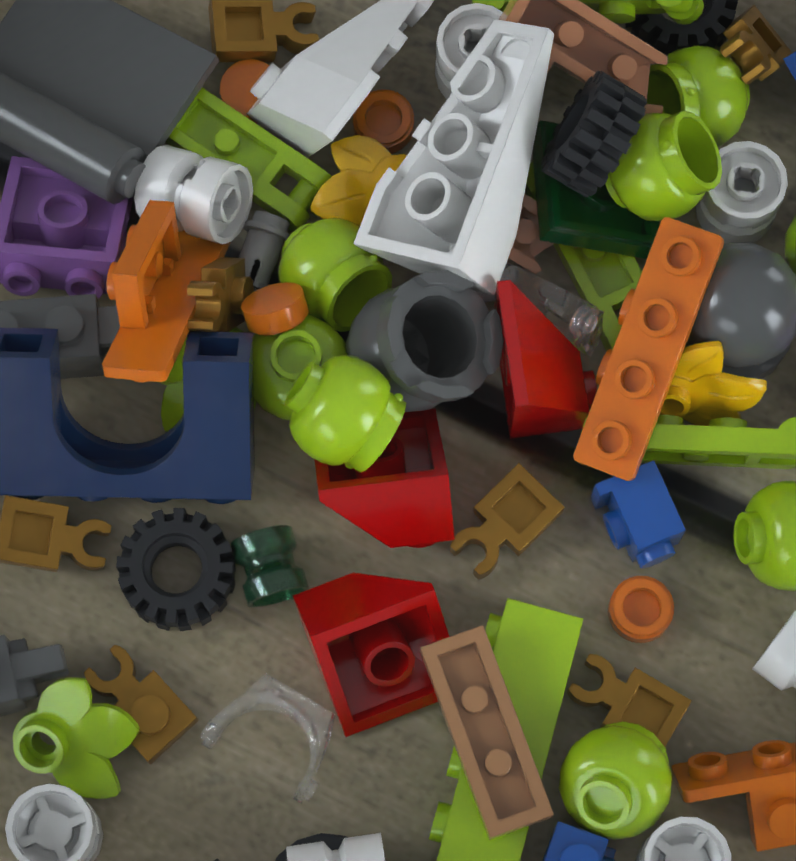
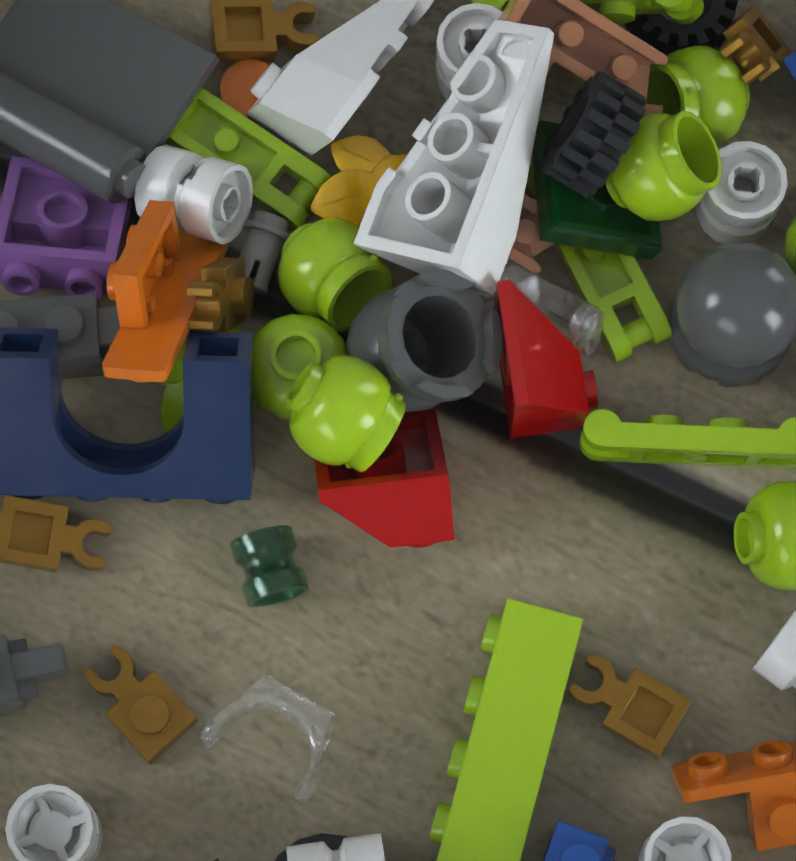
lime plate [13,677,140,799] -> none
black tyre [116,508,236,631] -> none
orange tile [241,282,309,336] -> none
red slope [292,572,450,737] -> none
orange tile [353,89,414,154] -> none
medium nougat plate [420,625,554,840] -> none
pearl gold plate [450,463,565,580] -> none
lime piece [559,721,672,840] -> none
orange bracket [573,217,724,481] -> none
blue brick [590,460,686,569] -> none
orange tile [608,576,674,643] -> none
yellow plate [660,341,767,426] -> none

